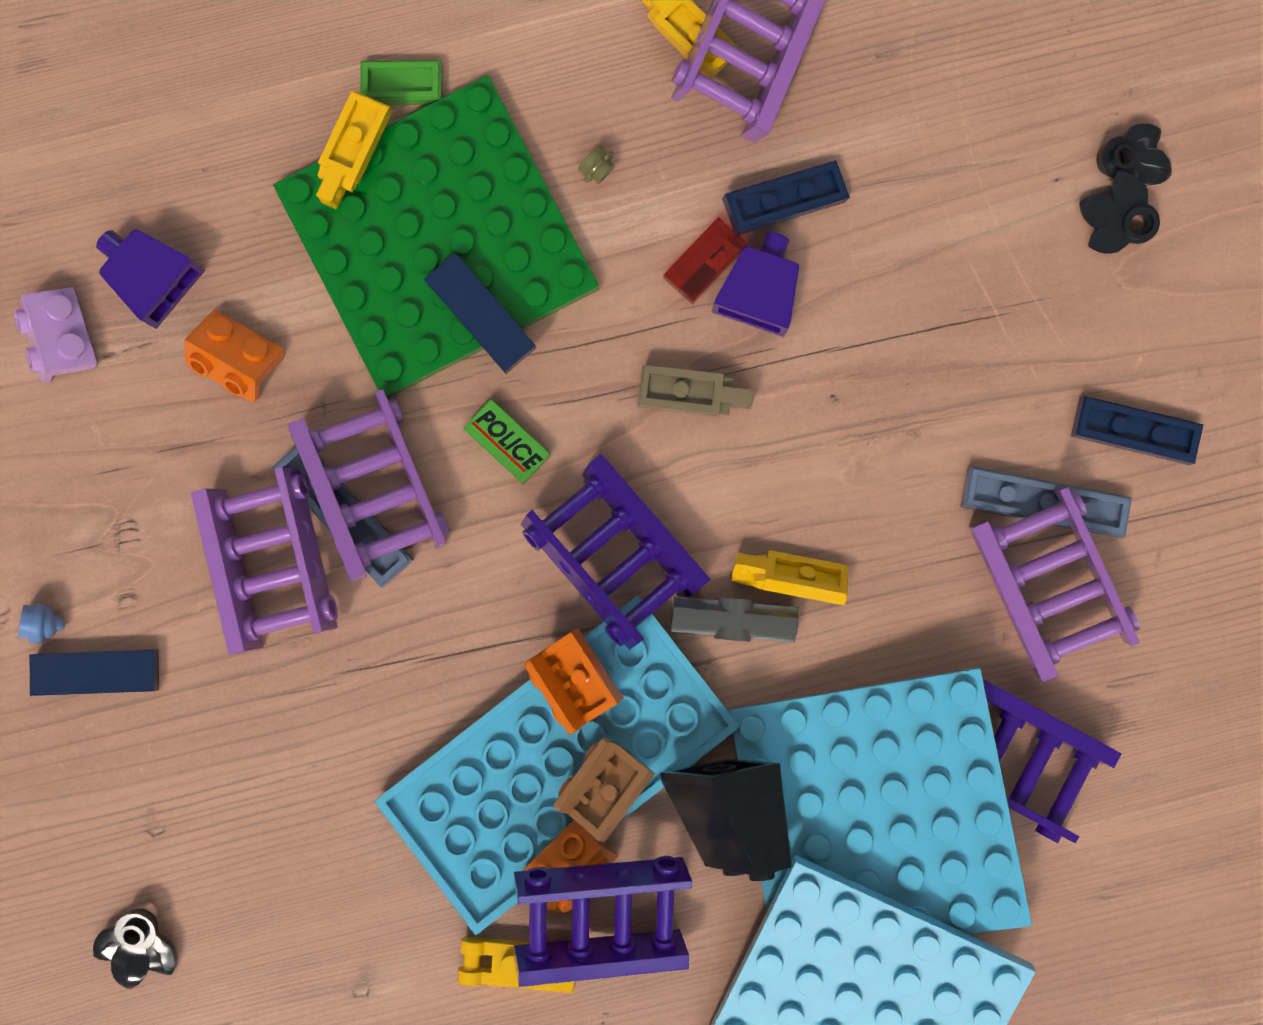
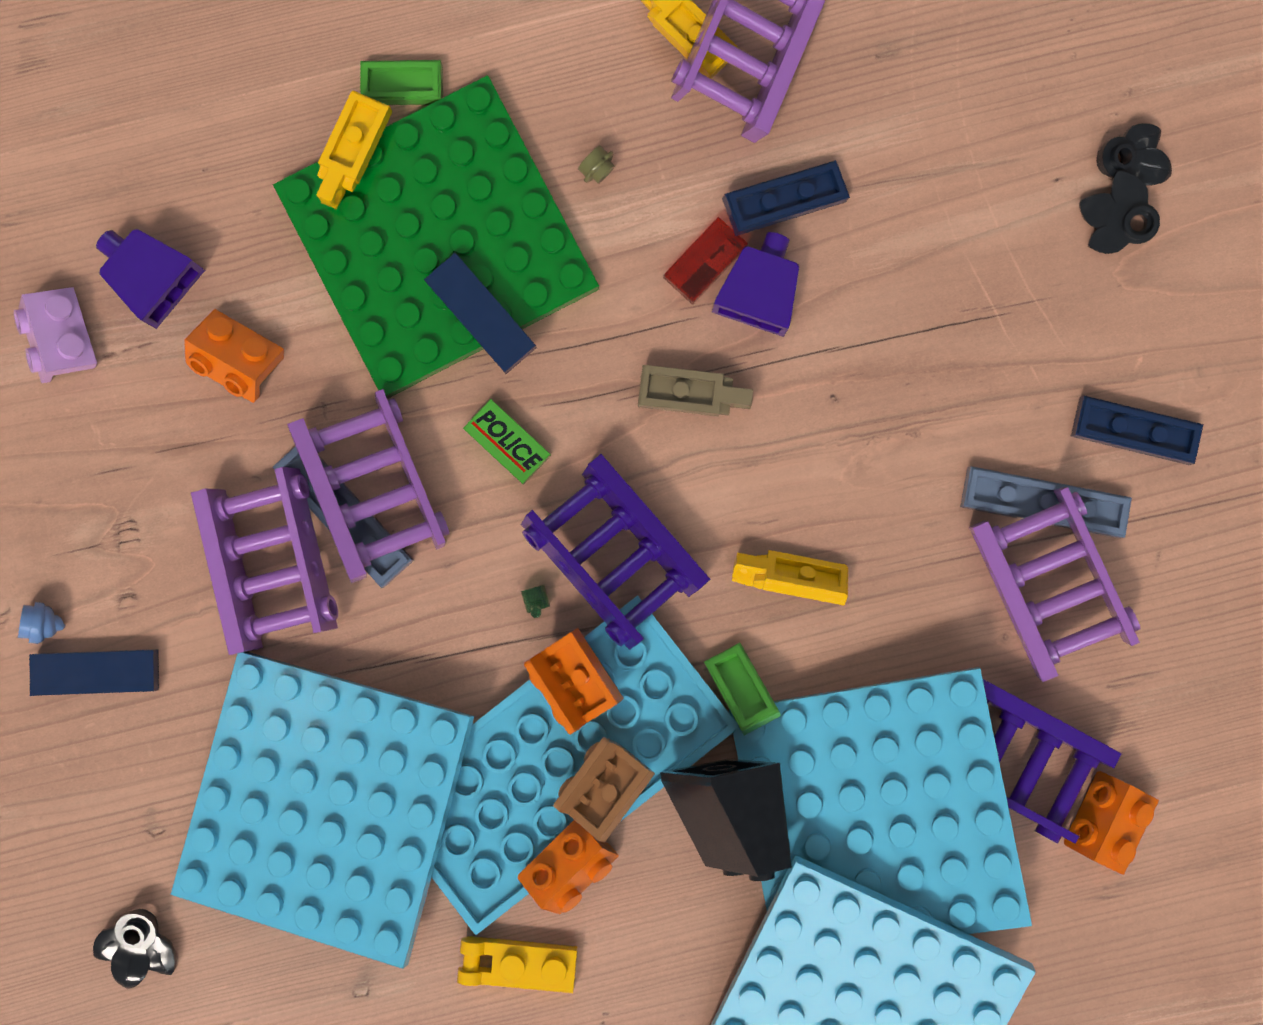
dark purple fence [514,856,692,987] -> none
dark grey piece [671,596,799,643] -> none
none -> medium azure plate [170,652,474,969]
none -> clear green hand [521,585,550,618]
none -> bright green tile [704,643,781,736]
none -> orange bracket [1064,771,1159,875]

